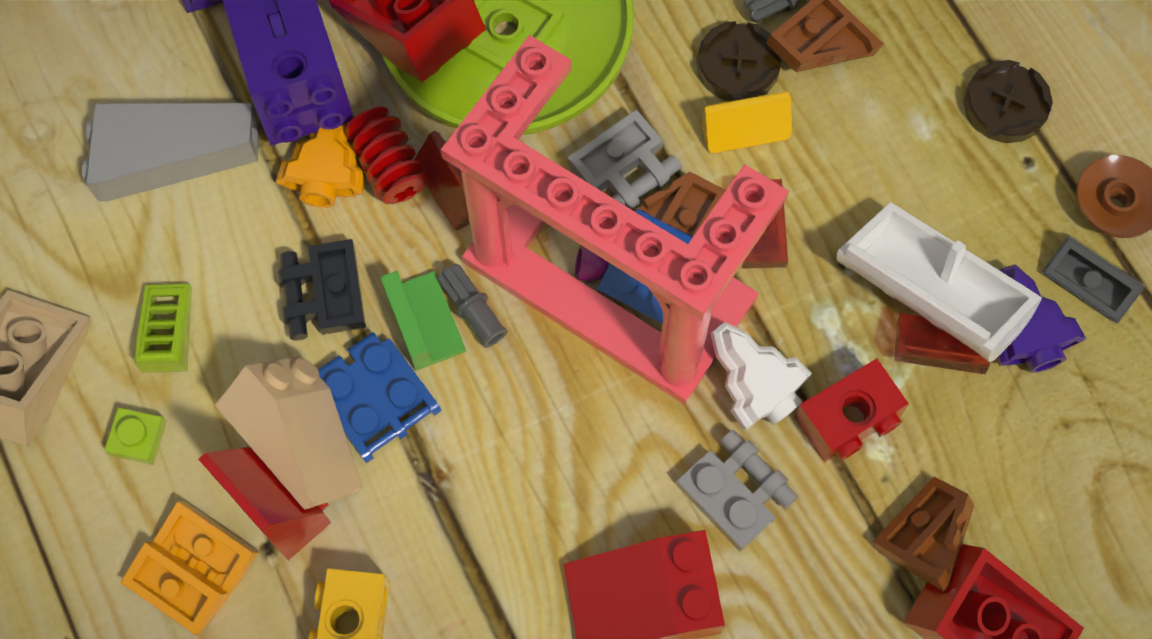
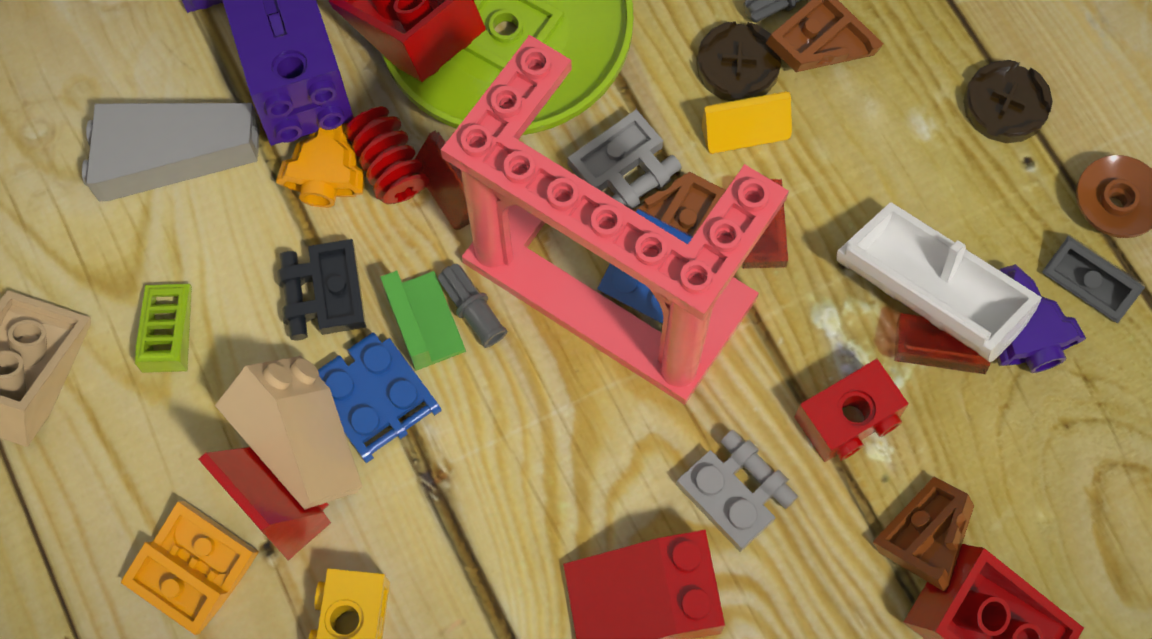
lime plate [104,408,166,465] -> none
magenta hinge [575,245,609,282] -> none
white rock [710,322,812,430] -> none

